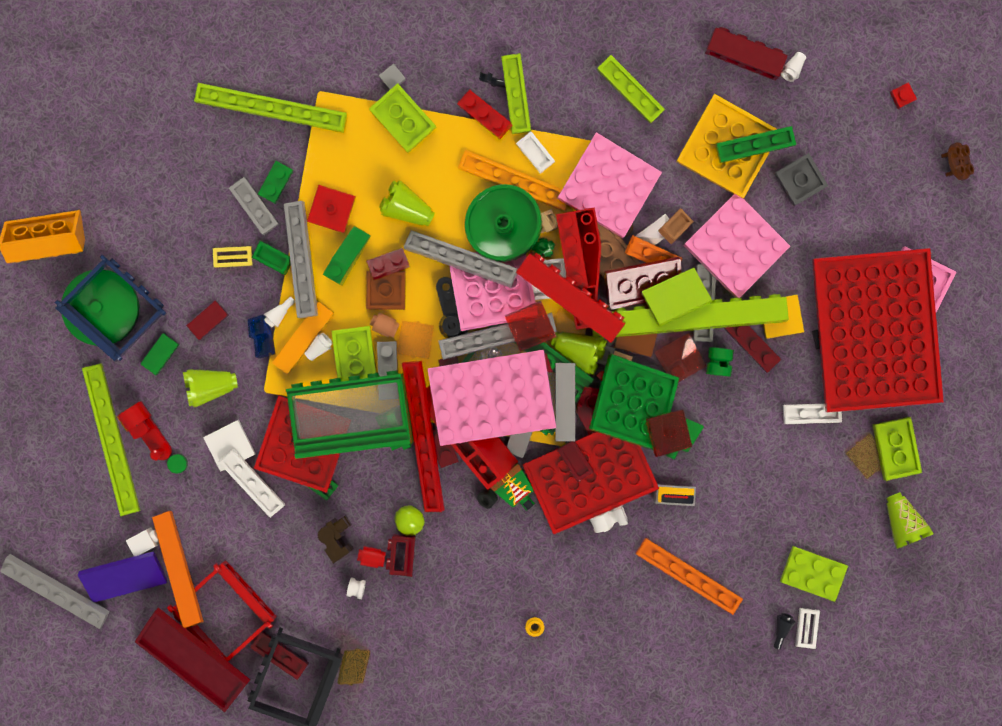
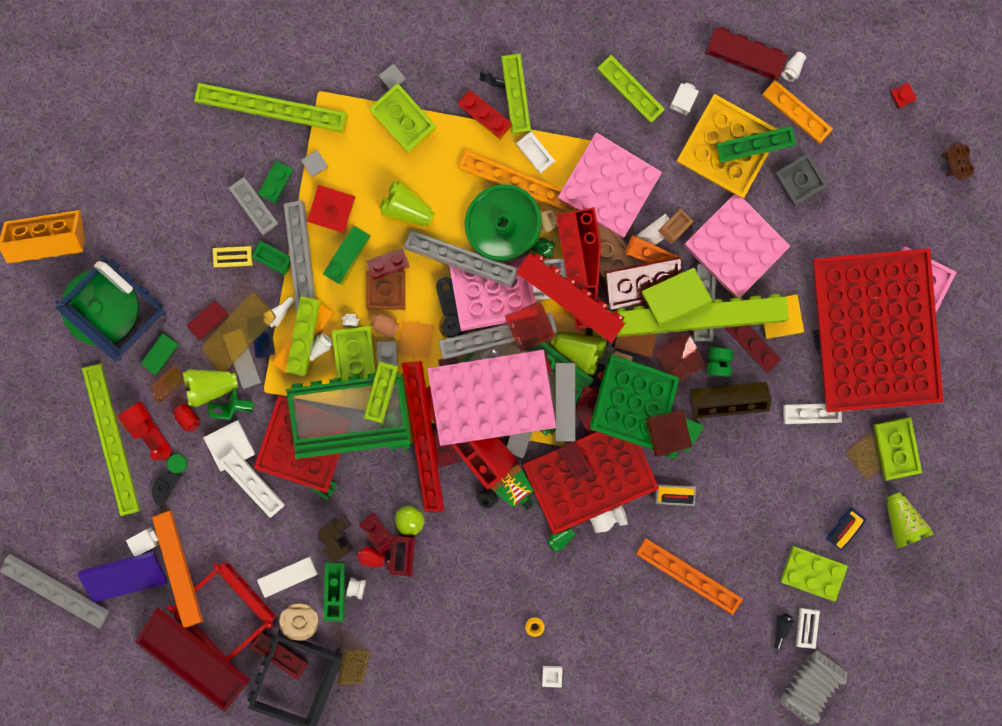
none -> white tile [94,261,133,294]
none -> clear orange piece [151,365,184,404]
none -> black plate [152,473,183,508]
none -> red brick [173,403,201,432]
none -> clear yellow piece [202,293,276,372]
none -> green bracket [207,389,254,420]
none -> light grey tile [224,329,262,389]
none -> white tile [257,556,318,597]
none -> tan tile [279,603,318,641]
none -> lime plate [286,296,321,376]
none -> light grey tile [301,150,328,177]
none -> green slope [323,562,346,621]
none -> white plate [341,314,360,327]
none -> dark red plate [359,512,396,554]
none -> lime tile [364,361,399,424]
none -> white plate [542,666,562,687]
none -> green cone [546,528,575,553]
none -> white brick [669,83,699,116]
none -> dark brown brick [689,382,772,419]
none -> light orange tile [762,80,833,144]
none -> light grey piece [779,650,848,725]
none -> slope [826,507,866,551]

